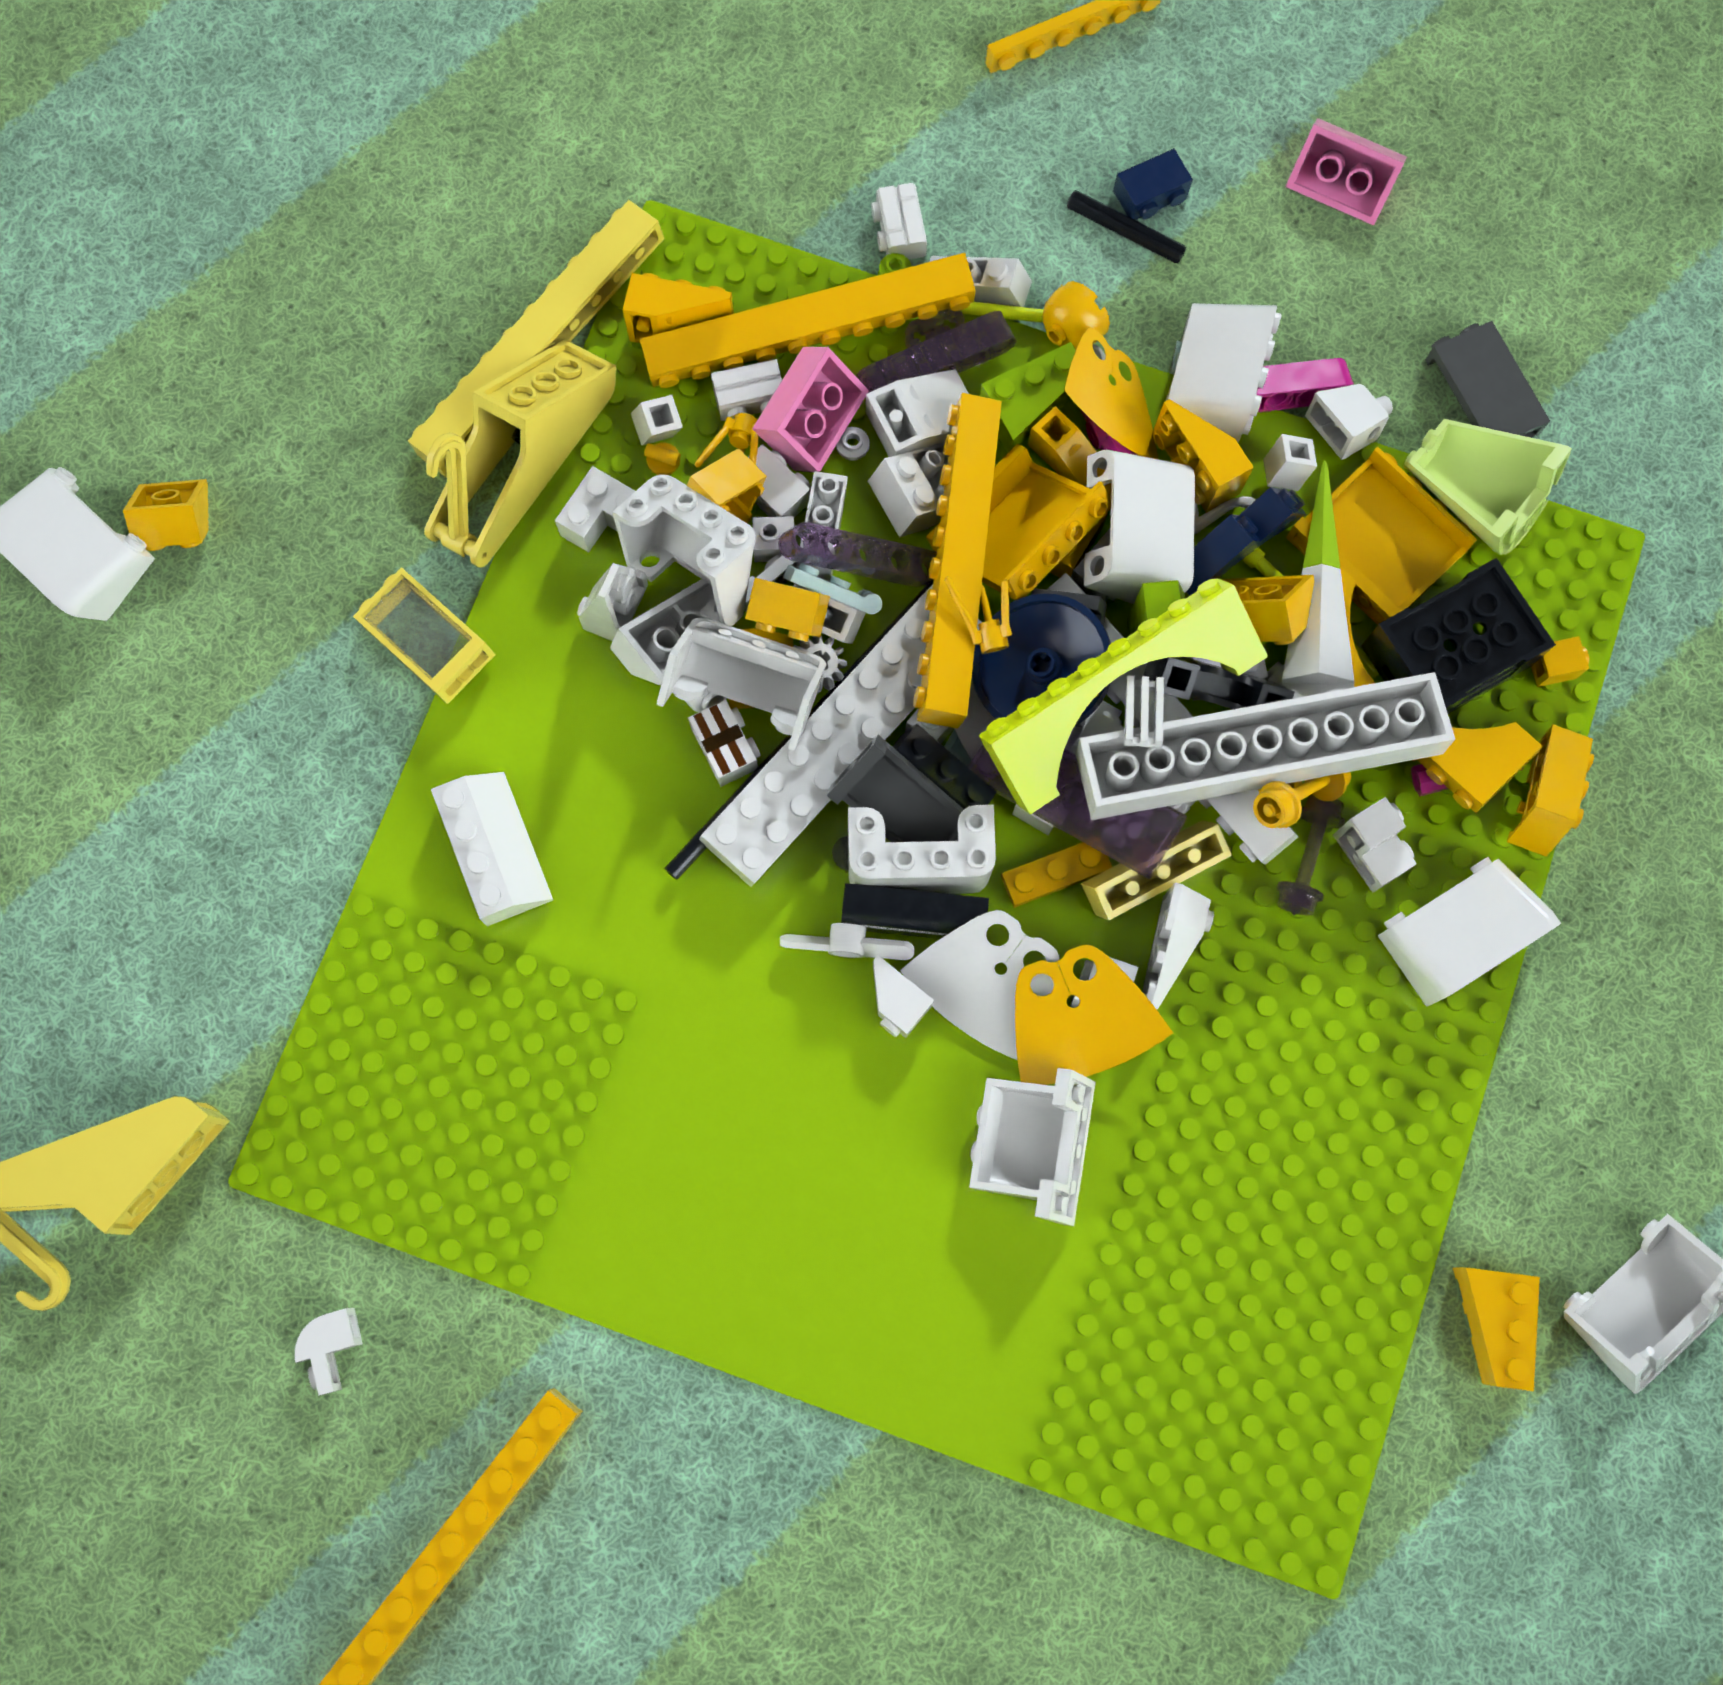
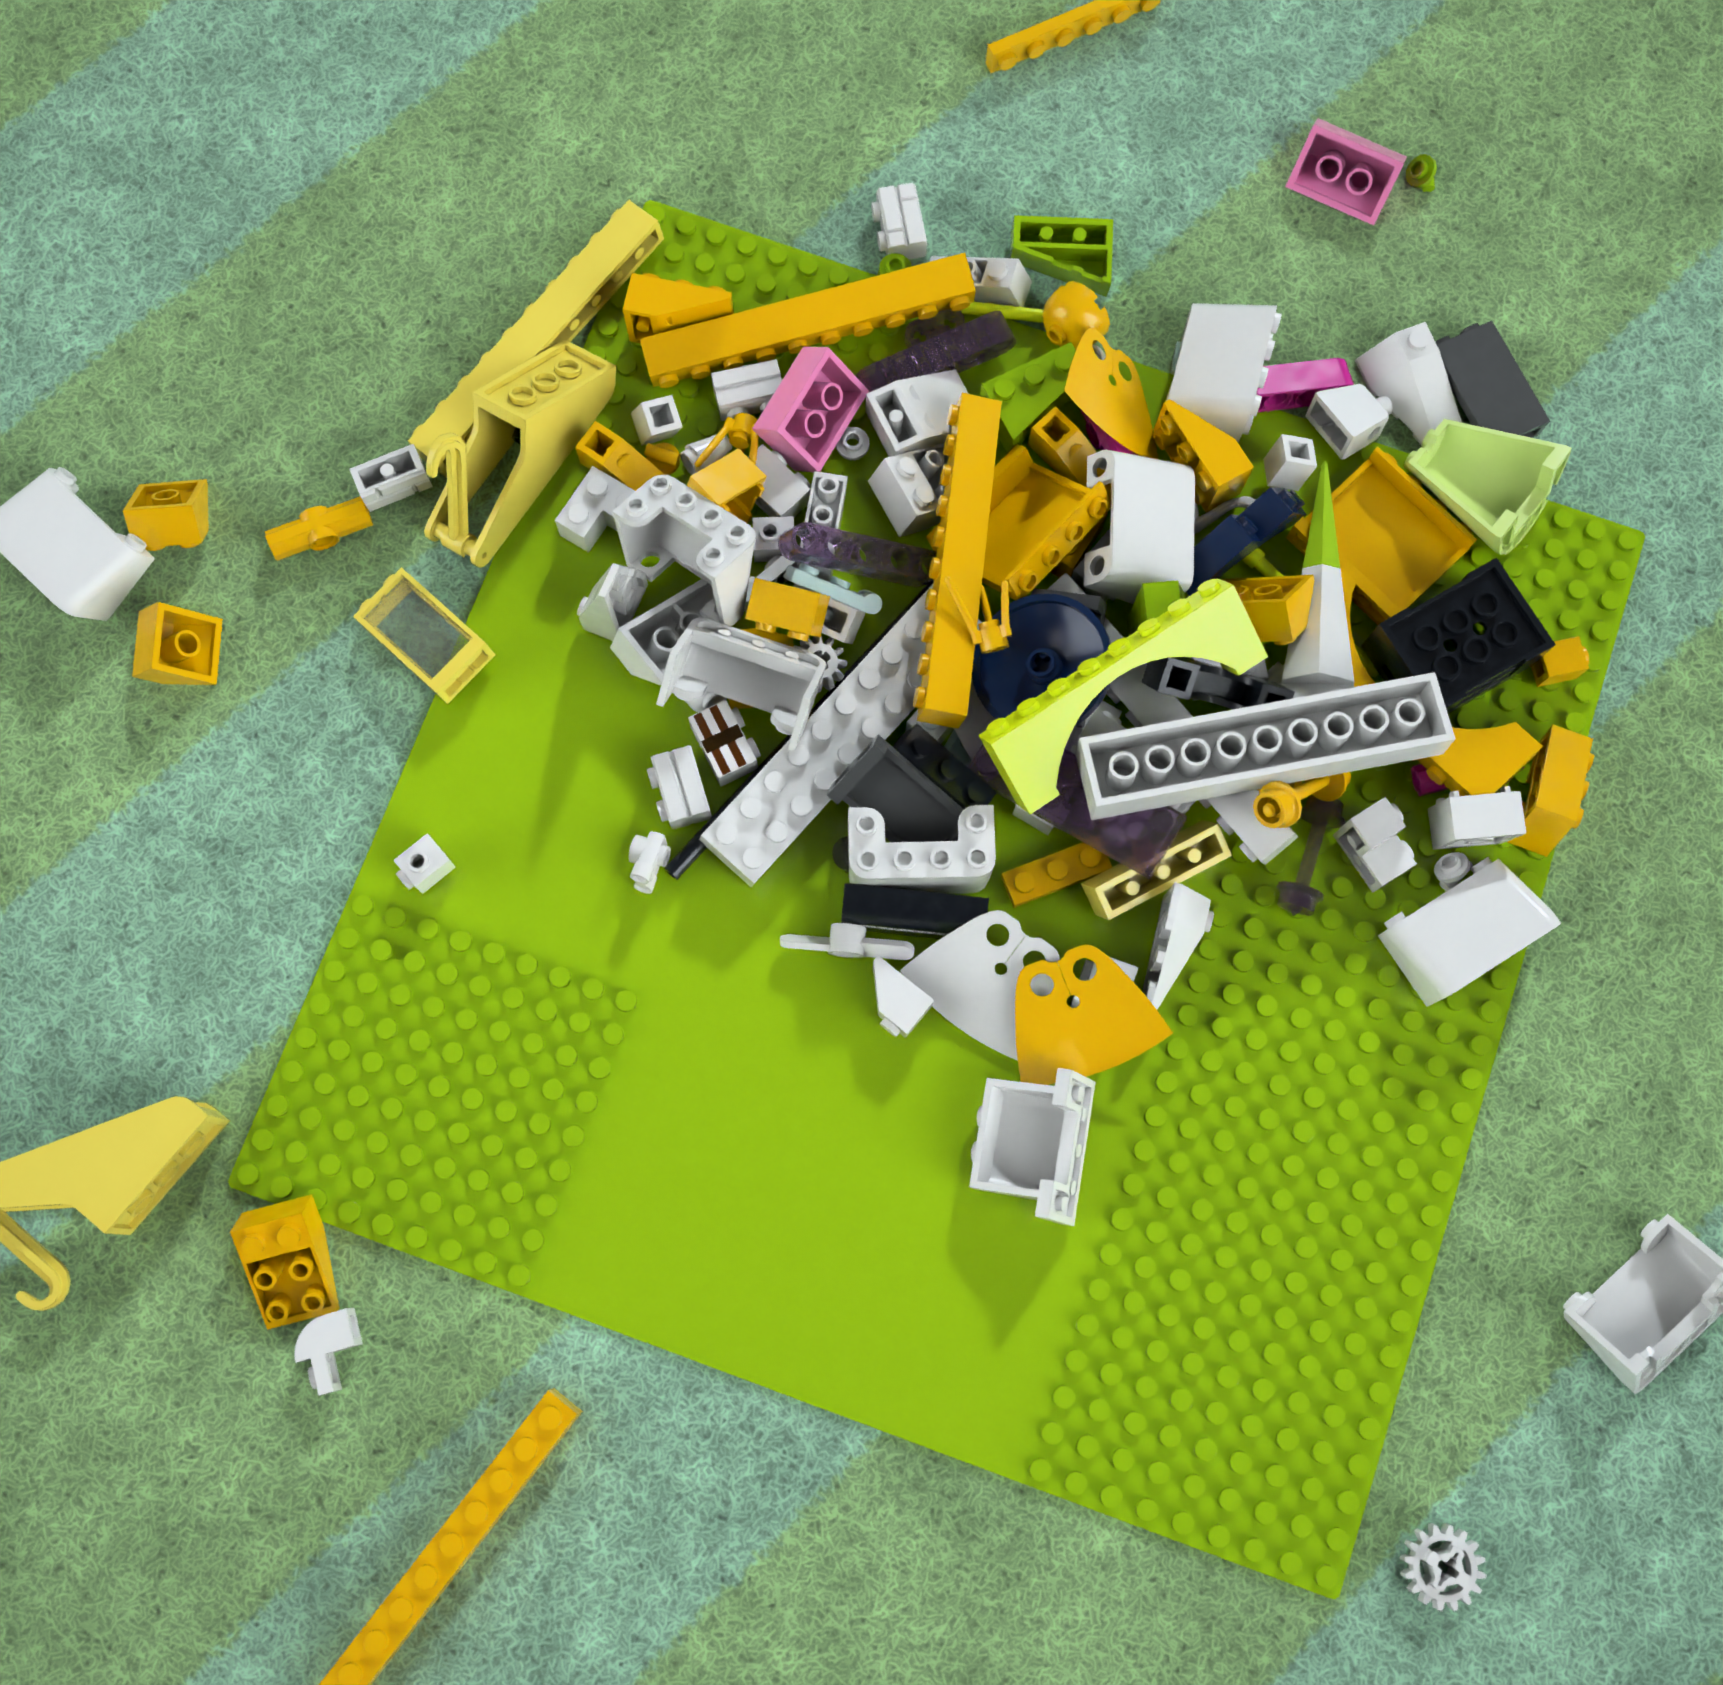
white slope [431,772,553,926] -> none
black axle [1067,190,1186,263] -> none
dark blue brick [1113,148,1193,220] -> none
white tile [1124,675,1164,748] -> none
yellow wedge [1453,1267,1540,1391] -> none
none -> yellow slope [132,602,223,685]
none -> yellow slope [230,1194,339,1330]
none -> yellow piece [265,496,373,561]
none -> white brick [350,444,433,512]
none -> white brick [393,833,456,894]
none -> yellow slope [575,421,665,491]
none -> white plate [629,832,671,894]
none -> white brick [647,745,712,830]
none -> white cone [680,435,732,475]
none -> lime wedge [1010,215,1114,297]
none -> white wedge [1355,322,1462,446]
none -> white gear [1400,1523,1486,1611]
none -> lime plate [1405,154,1437,192]
none -> white container [1428,786,1526,850]
none -> white plate [1434,852,1473,891]

